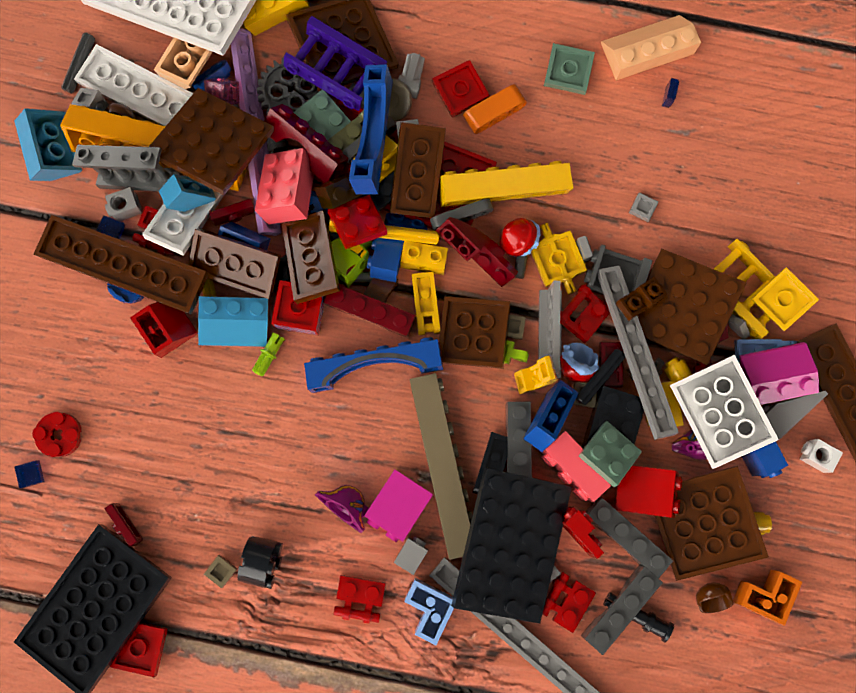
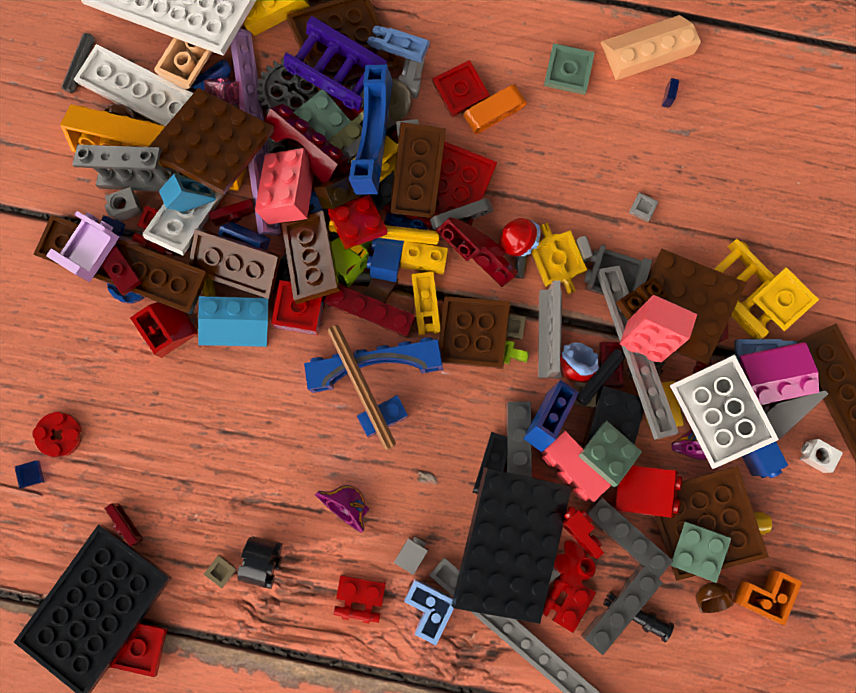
dark azure slope [14,108,82,181] -> none
light grey brick [71,88,109,111] -> none
lime axle [252,332,285,376] -> none
dark pink panel [365,469,433,542] -> none
dark tan brick [410,373,472,560] -> none
yellow brick [438,161,573,207] -> none
yellow slope [514,356,558,394] -> none
red plate [560,284,610,344] -> none
yellow brick [664,357,692,383] -> none
light grey tile [728,314,750,339] -> none
none -> lavender panel [46,211,119,282]
none -> dark red plate [102,246,142,296]
none -> medium nougat axle [328,325,396,450]
none -> blue brick [357,395,408,438]
none -> medium blue hinge [367,26,430,63]
none -> red plate [554,541,596,587]
none -> coral brick [620,295,697,362]
none -> sand green plate [670,521,731,583]

